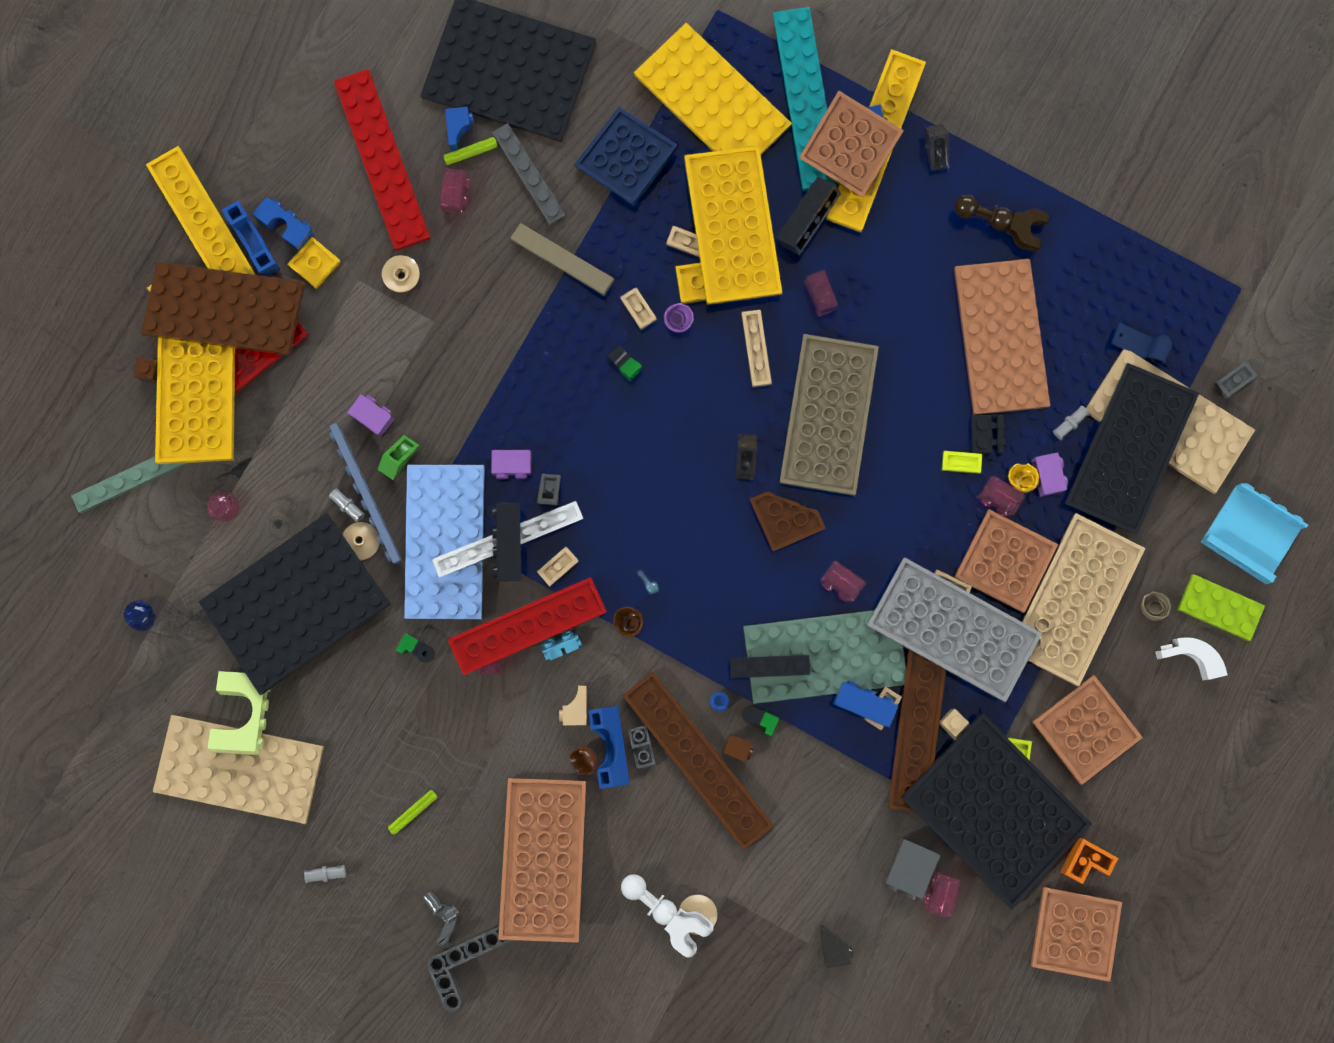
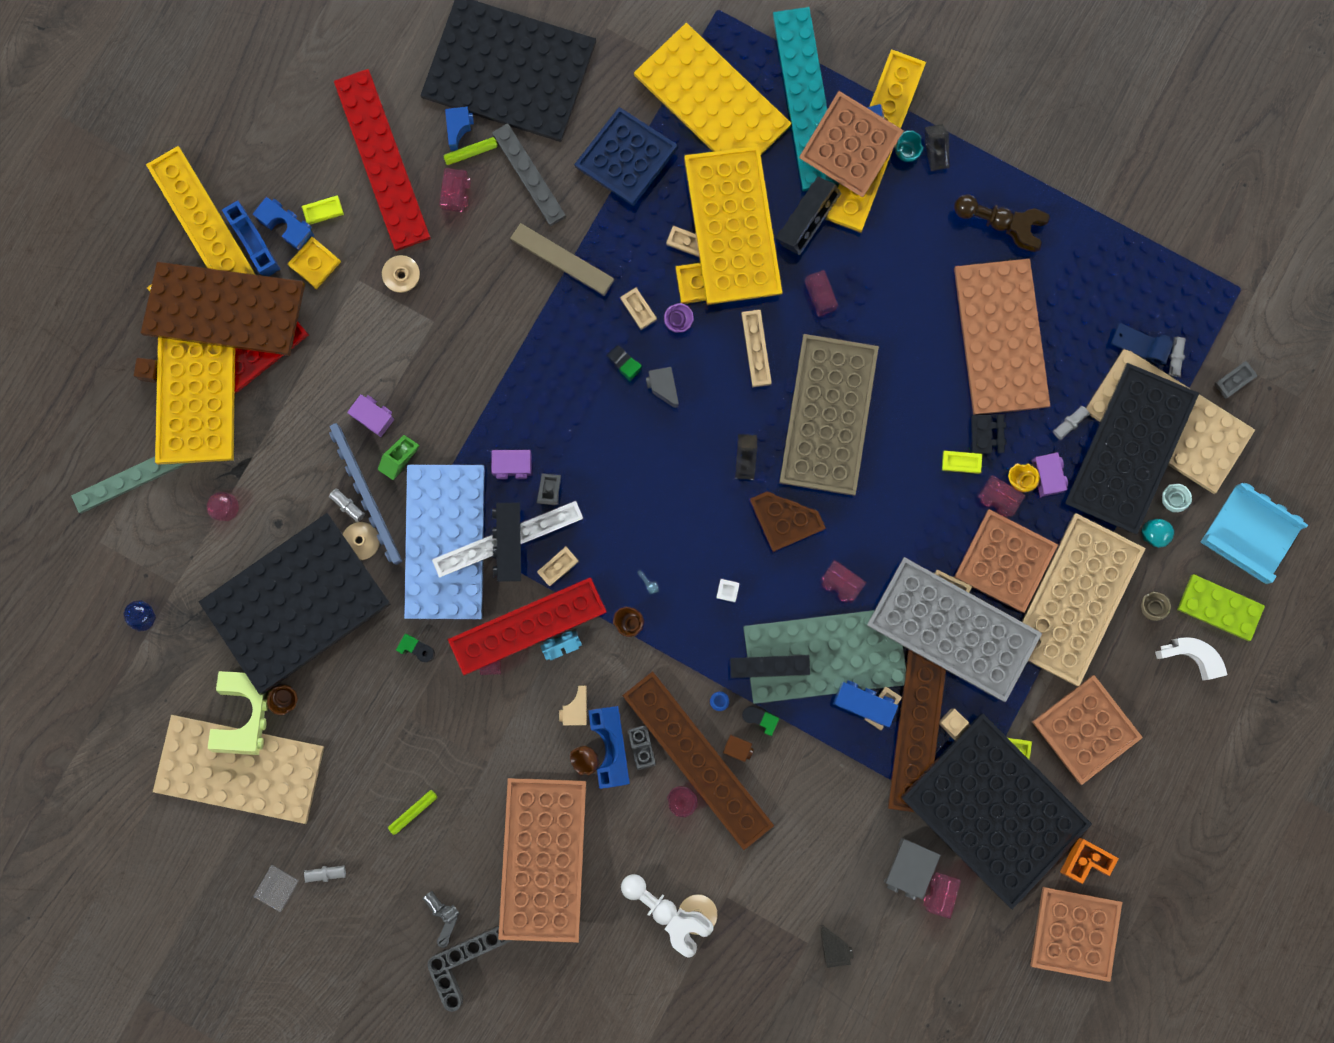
none -> clear piece [253,865,299,912]
none -> reddish brown hair [267,684,298,715]
none -> neon yellow tile [302,195,344,225]
none -> dark grey slope [646,367,679,408]
none -> clear pink hair [667,786,698,818]
none -> white plate [716,579,740,602]
none -> teal hair [895,131,924,162]
none -> teal hair [1141,518,1174,548]
none -> light aqua hair [1162,484,1192,512]
none -> light grey pin [1168,337,1186,377]

